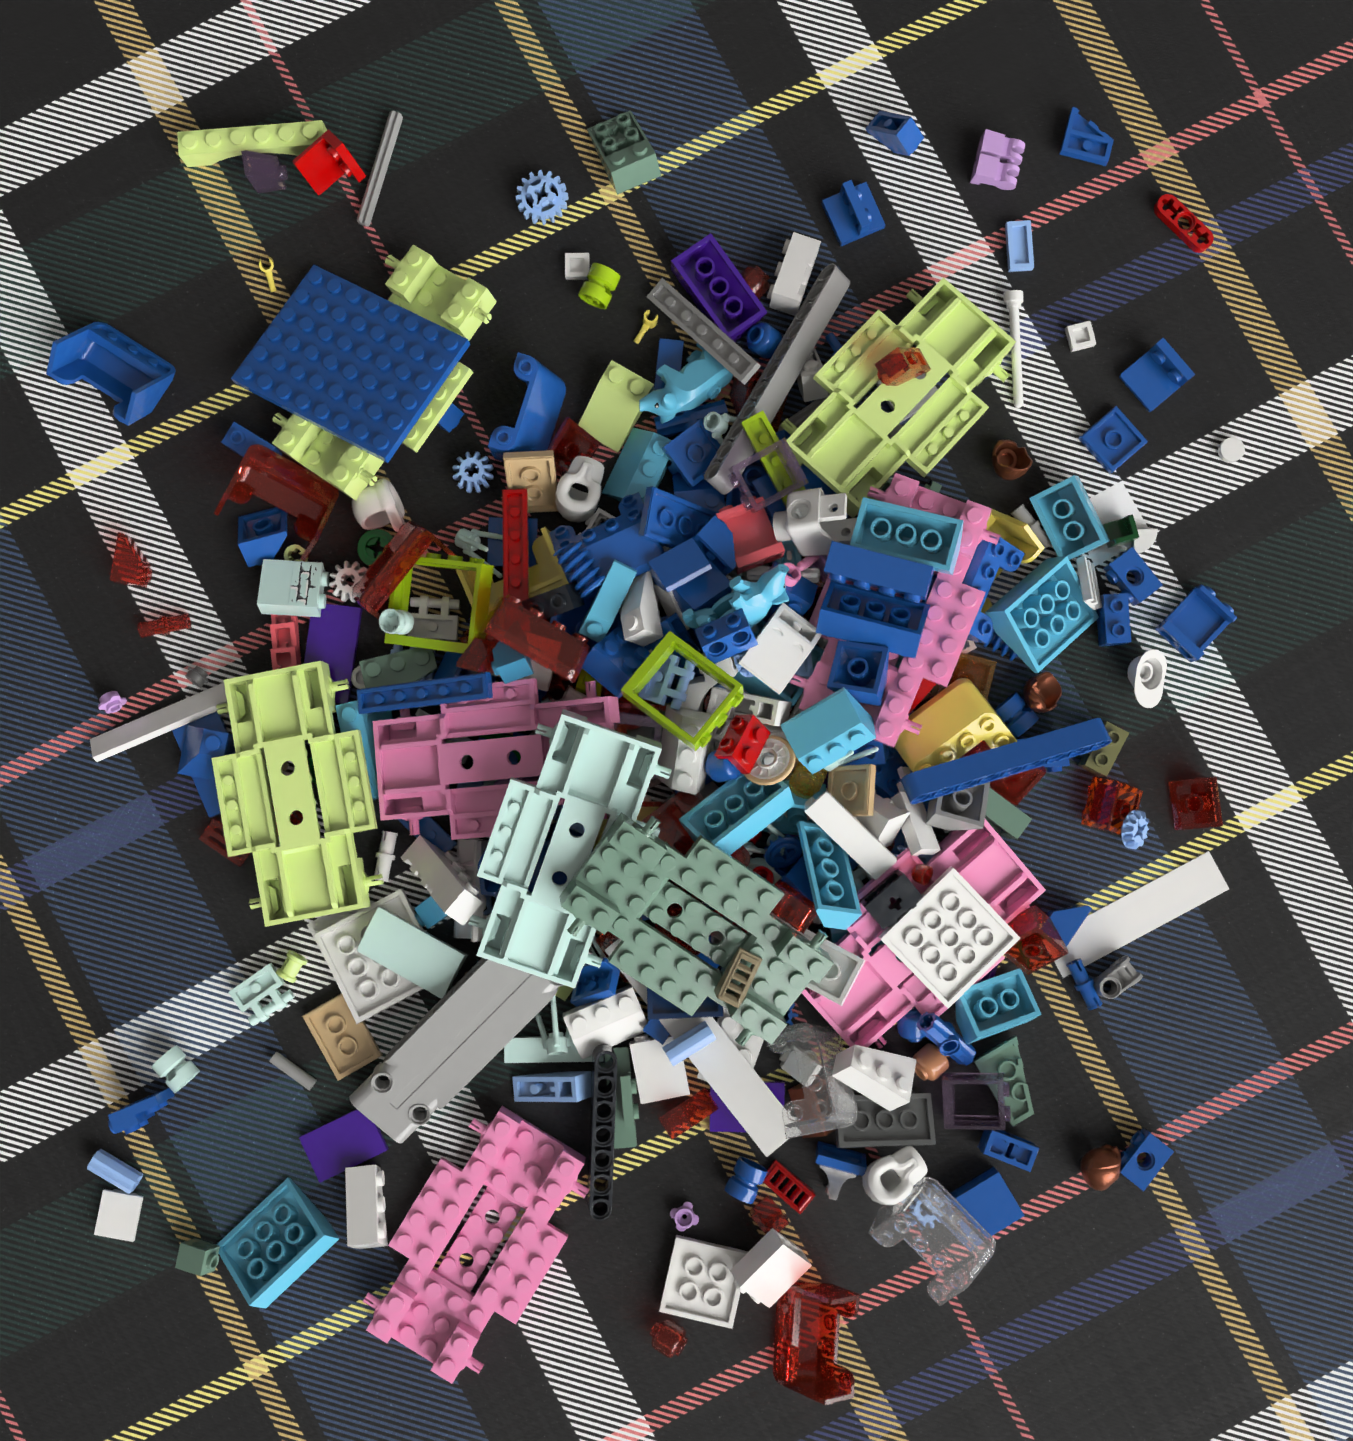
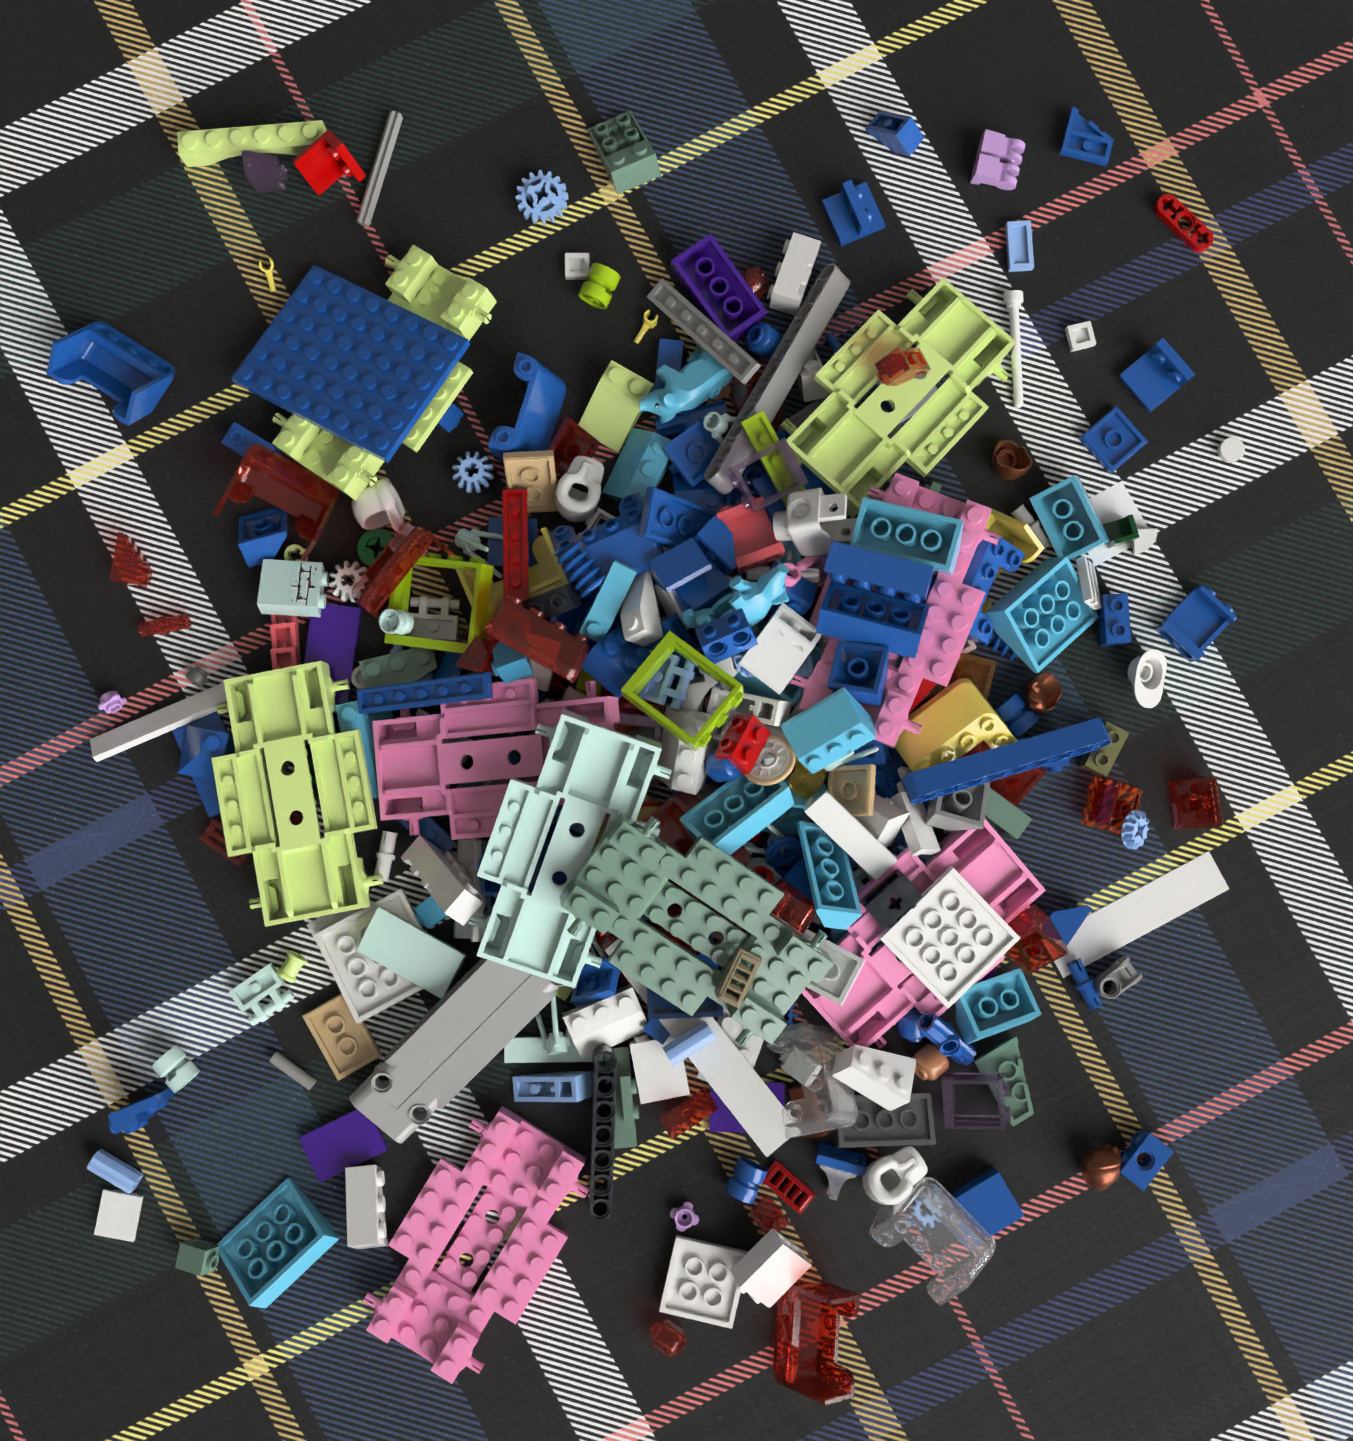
clear red hinge [911,864,933,886] -> none
blue brick [978,1124,1039,1172] -> none
blue brick [1103,547,1163,606] -> none

